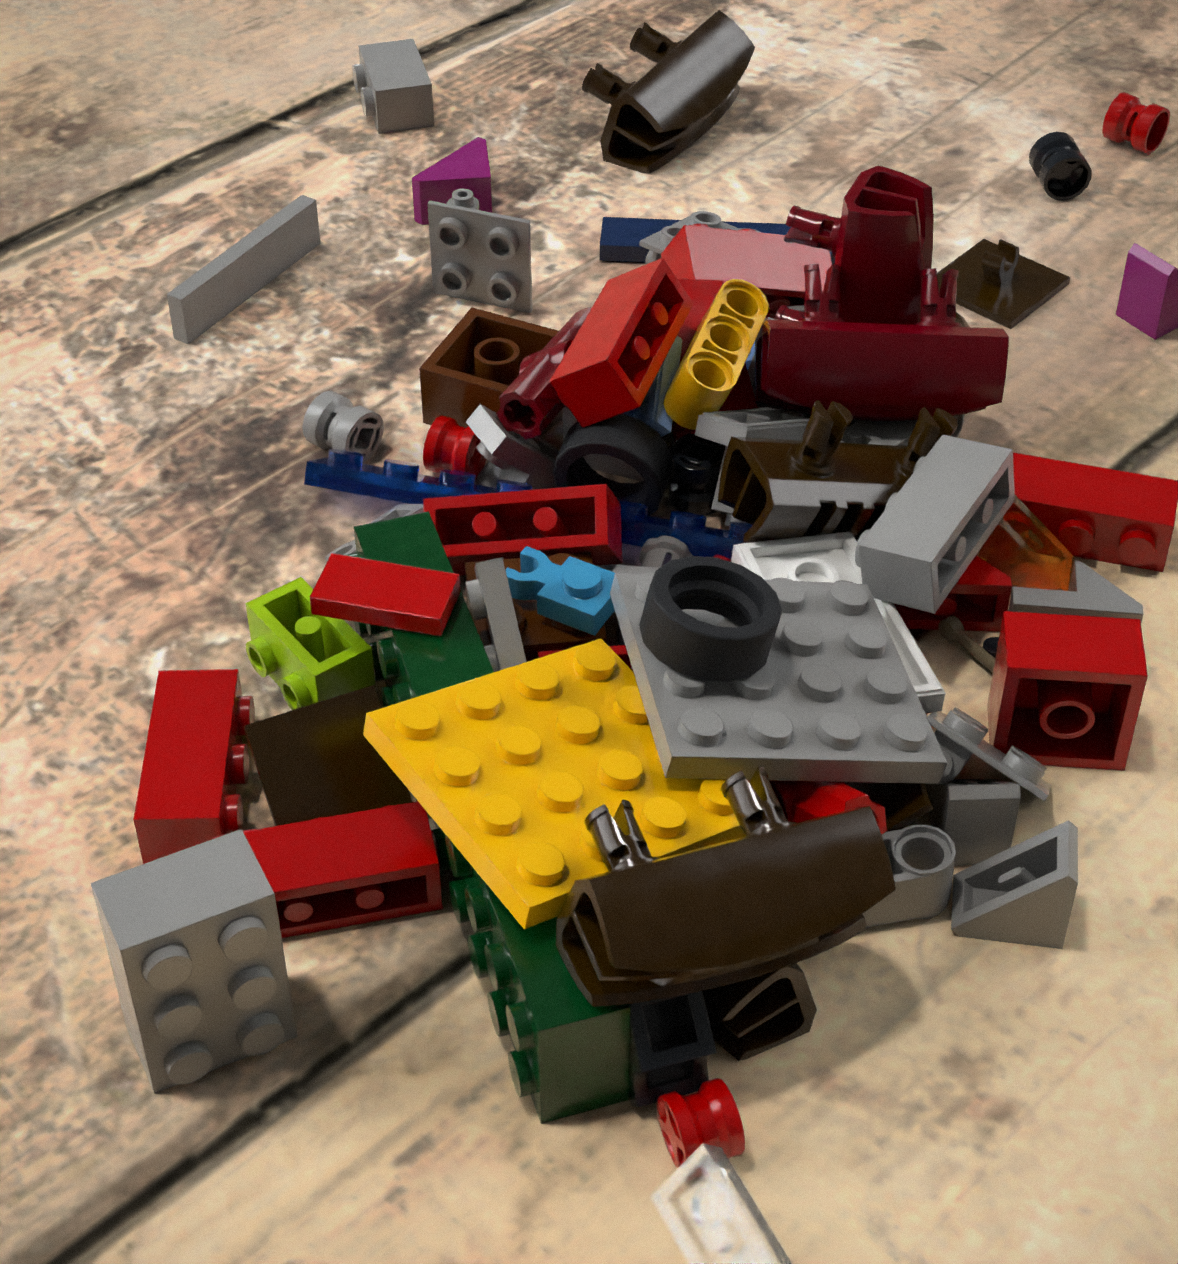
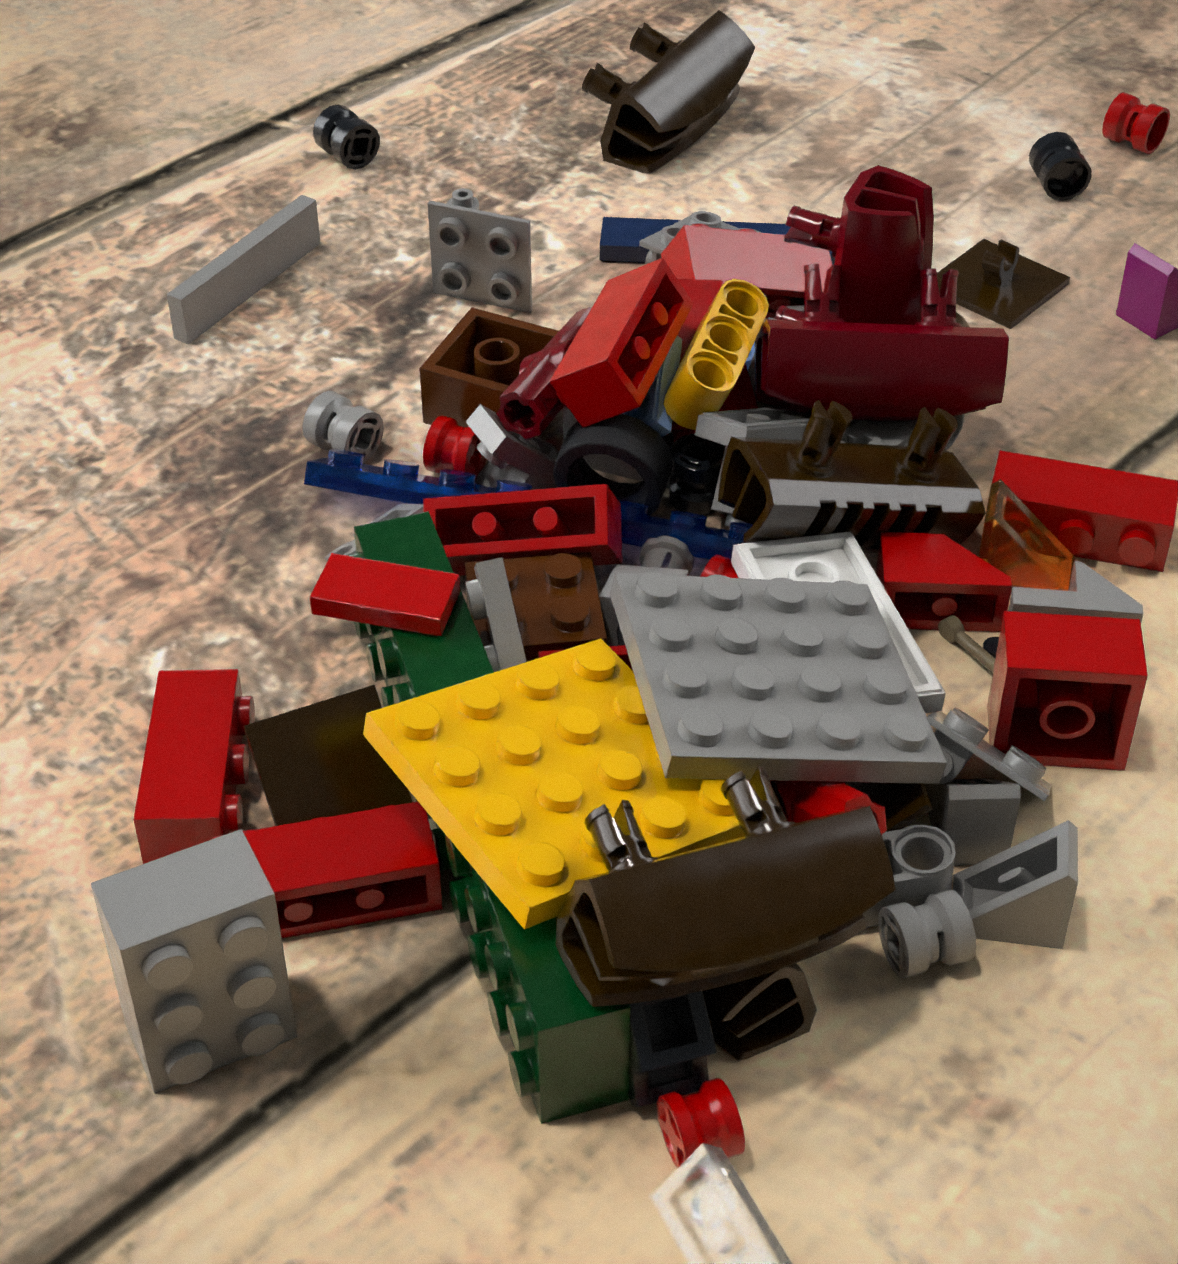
lime brick [245,577,376,710] -> none
light grey brick [352,39,434,134] -> none
magenta slope [412,137,492,225] -> none
dark azure plate [506,546,615,636] -> none
black tyre [639,556,782,682] -> none
light grey brick [855,435,1015,614] -> none
none -> black wheel [313,104,380,170]
none -> light grey wheel [878,890,976,979]

